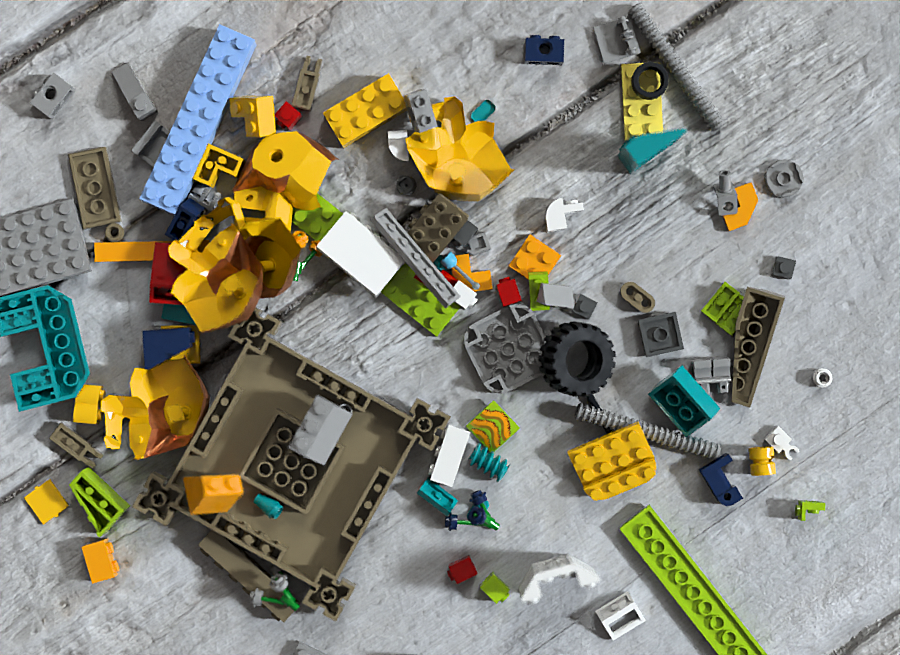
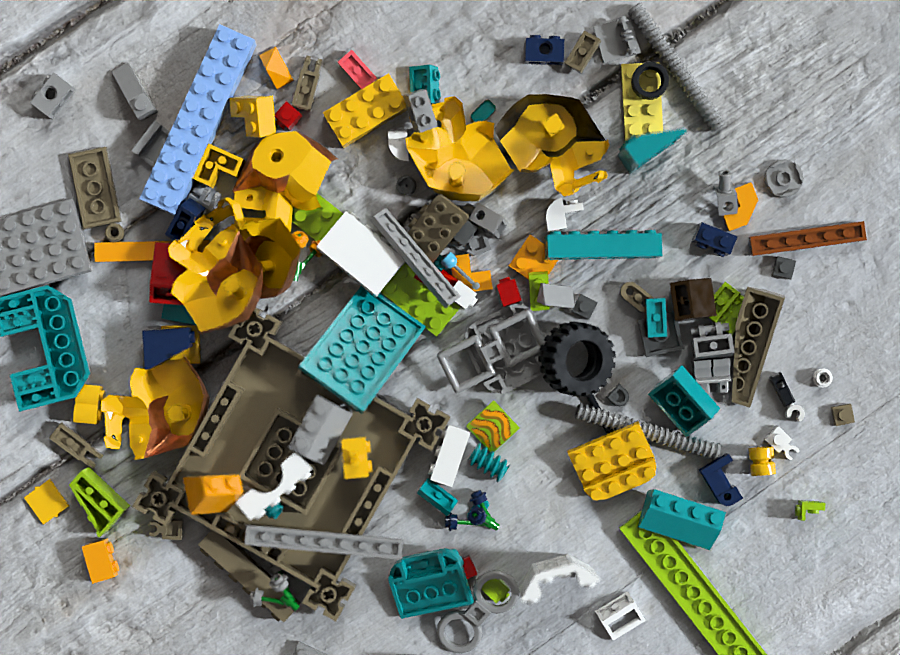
none -> dark tan plate [149,520,184,540]
none -> white arch [235,452,313,521]
none -> light grey plate [245,524,403,559]
none -> light orange slope [259,47,294,89]
none -> teal plate [298,286,426,414]
none -> coral plate [338,50,377,89]
none -> yellow brick [341,437,372,479]
none -> teal plate [388,548,474,619]
none -> teal bracket [409,64,441,104]
none -> light grey bar [437,309,545,393]
none -> light grey bar [437,570,519,653]
none -> light grey torso [463,203,508,239]
none -> yellow piece [494,94,610,197]
none -> teal brick [544,230,663,260]
none -> dark tan plate [565,30,601,74]
none -> dark grey tile [606,383,629,406]
none -> teal slope [638,489,726,550]
none -> teal plate [645,298,667,338]
none -> dark brown slope [670,278,717,322]
none -> light grey brick [690,322,734,361]
none -> dark blue brick [692,222,737,257]
none -> dark orange plate [749,221,867,256]
none -> black piece [769,372,805,422]
none -> dark tan plate [831,403,855,426]

